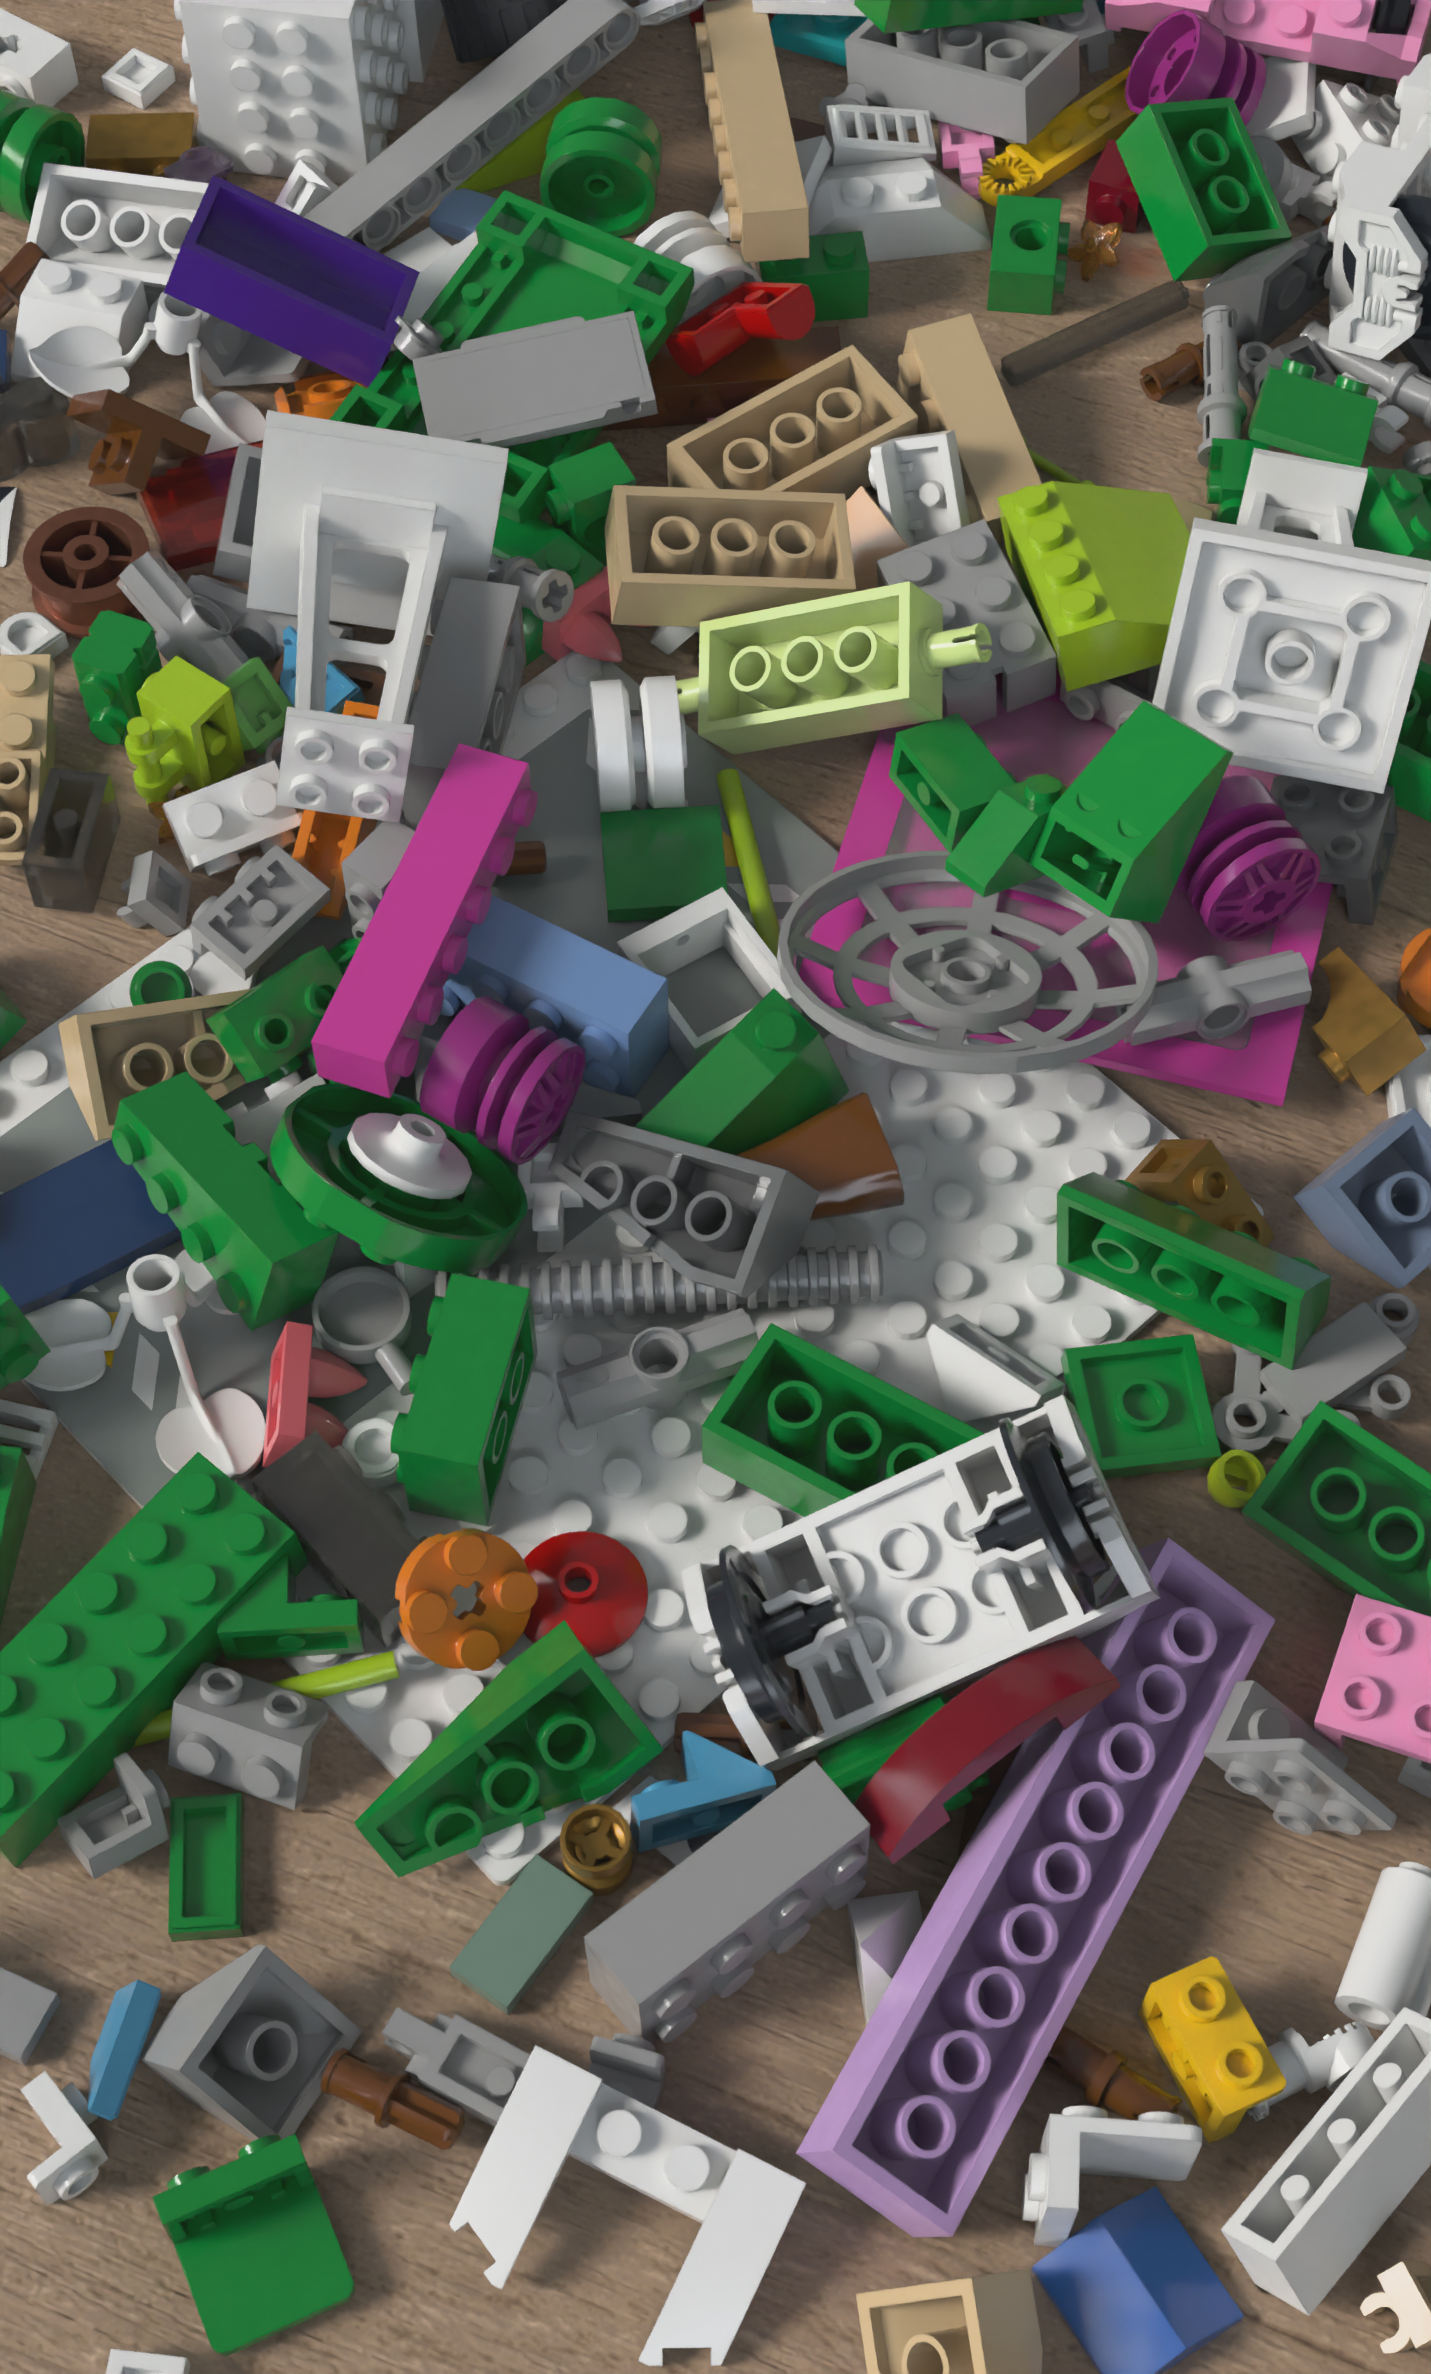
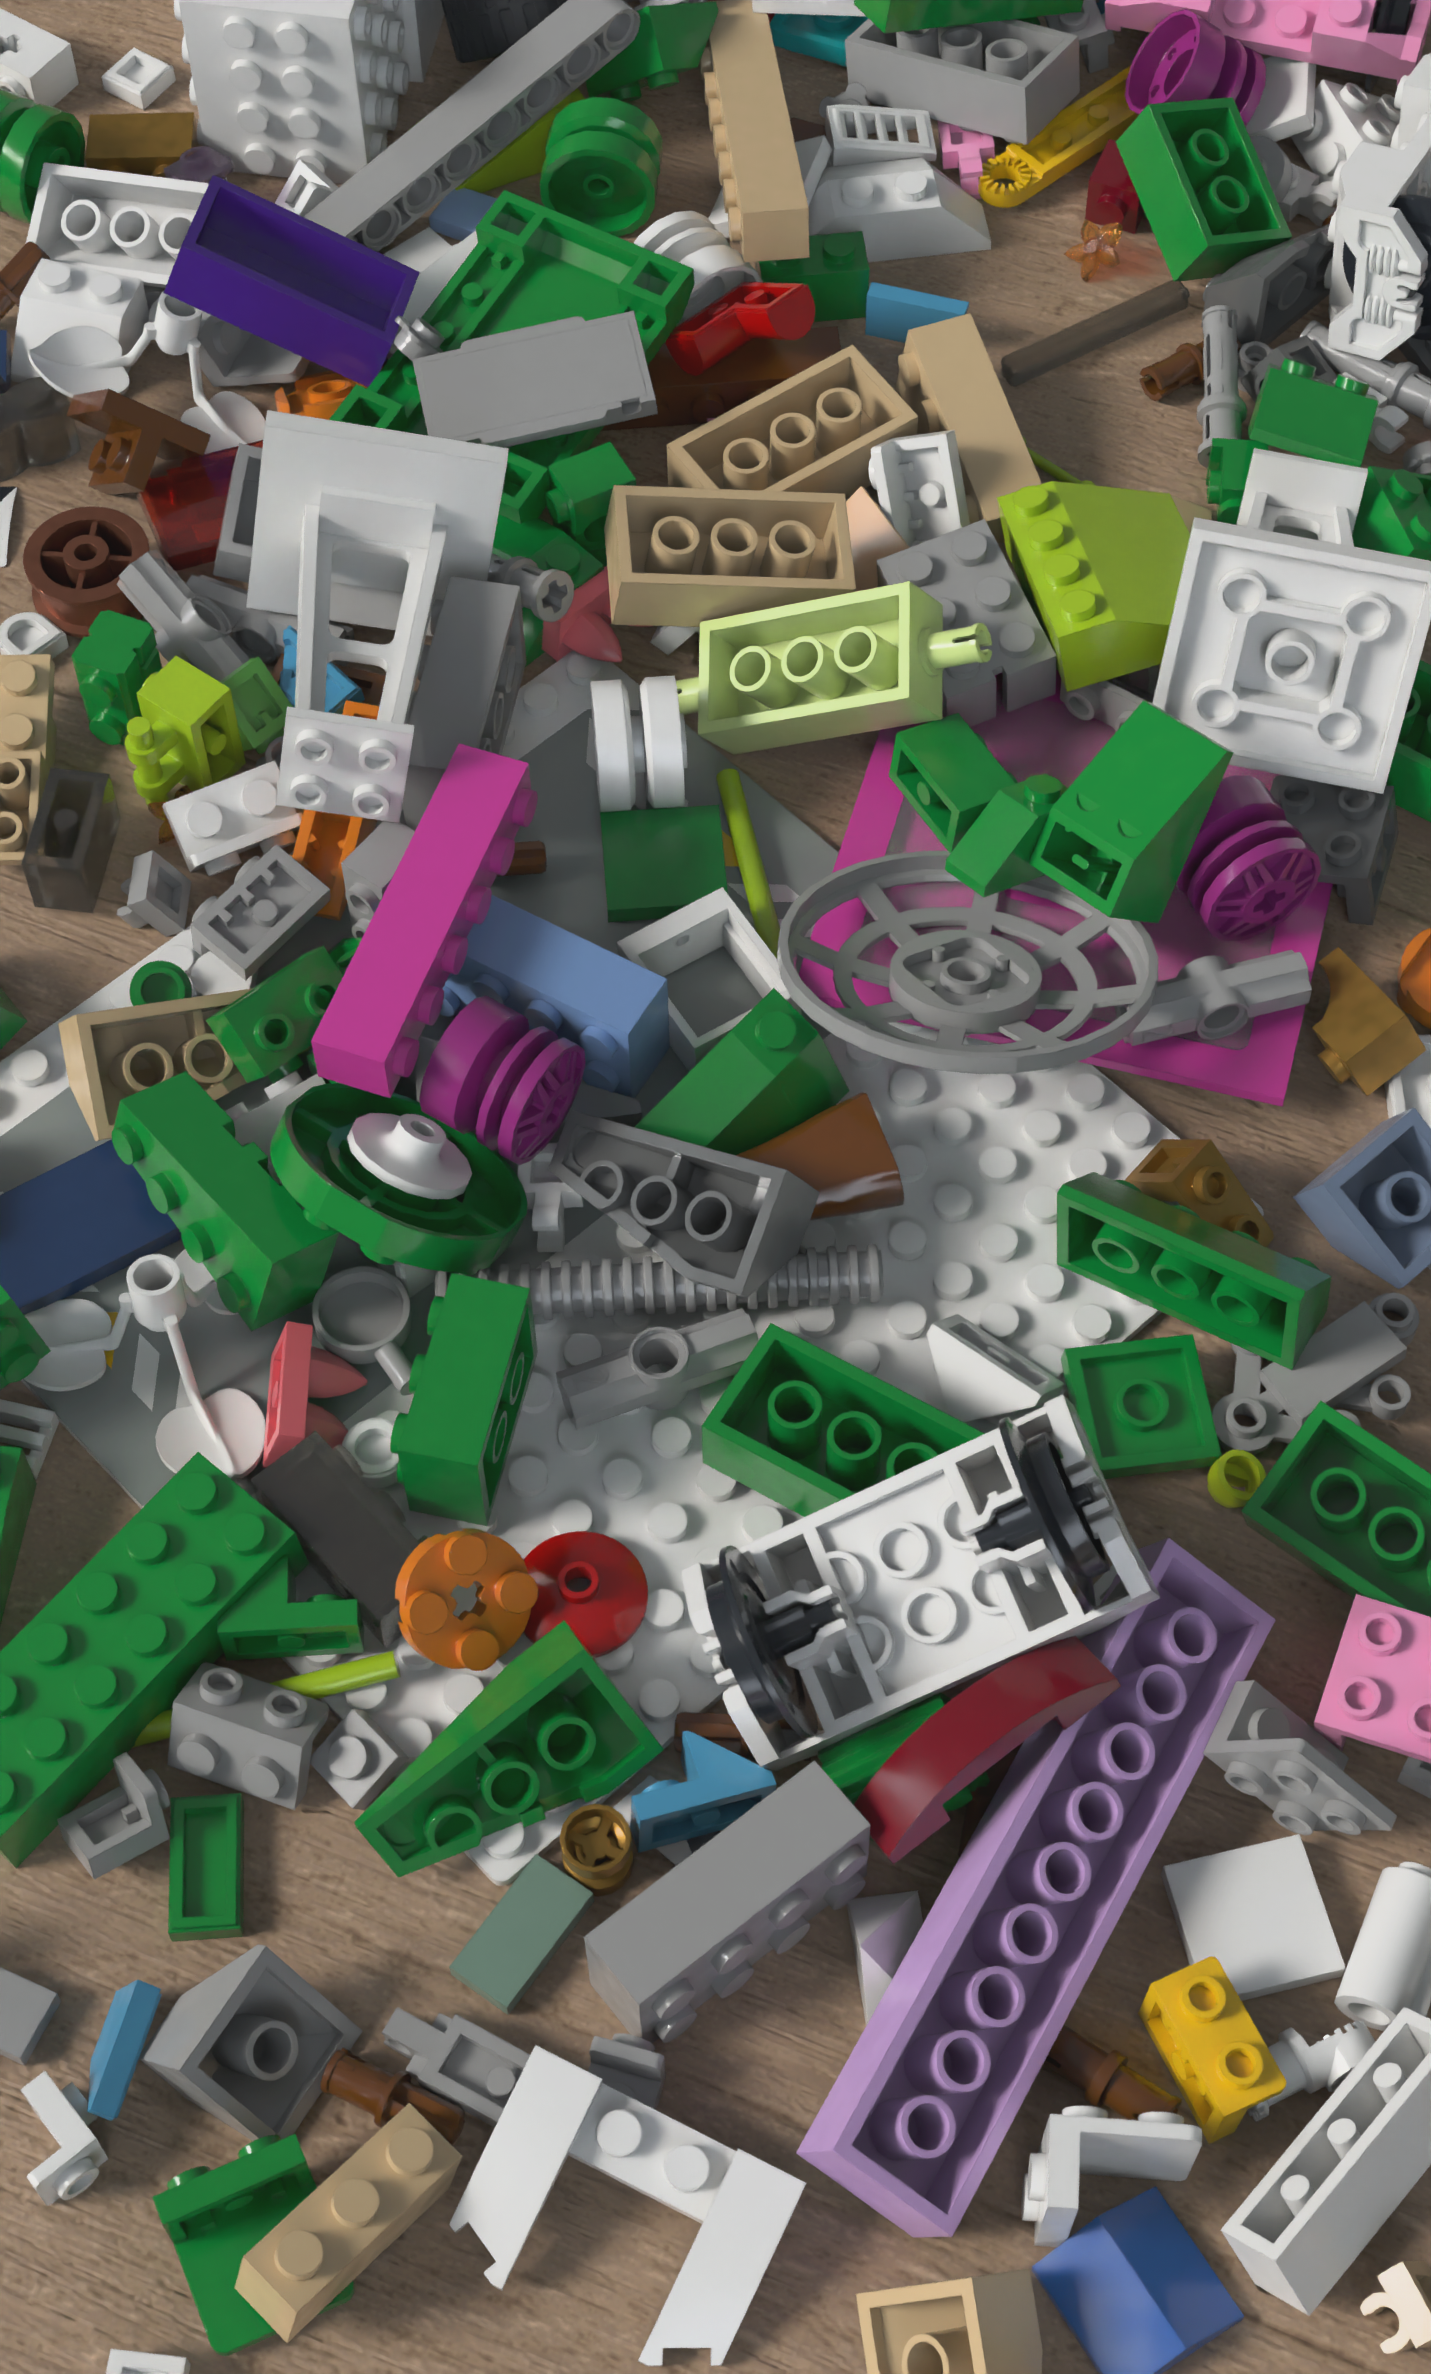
green brick [987,195,1070,315] -> none
none -> tan brick [235,2103,462,2343]
none -> light grey plate [310,1708,409,1810]
none -> green slope [585,1,719,103]
none -> dark azure tile [865,282,969,343]
none -> white tile [1161,1834,1346,2001]

